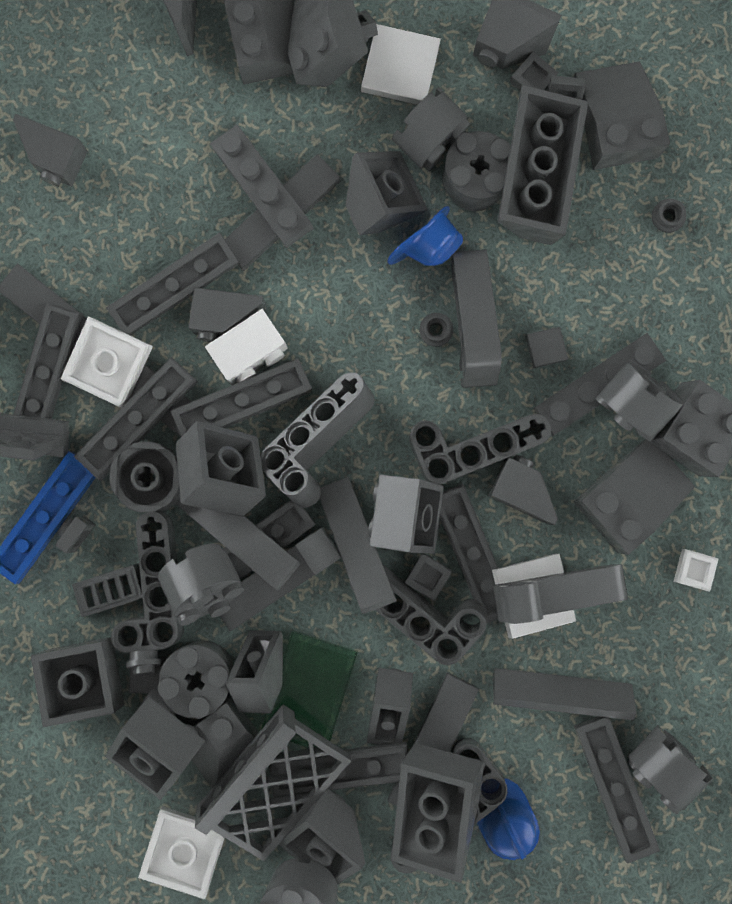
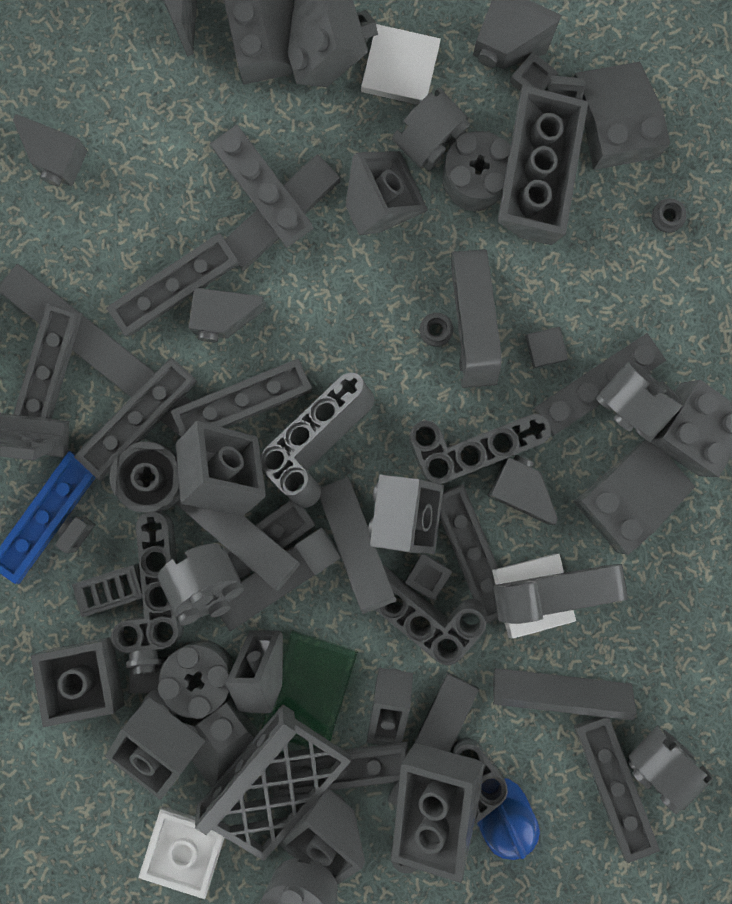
white tile [61,316,153,408] -> none
white brick [205,309,288,385] -> none
blue piece [387,206,463,266] -> none
white tile [673,549,719,592] -> none

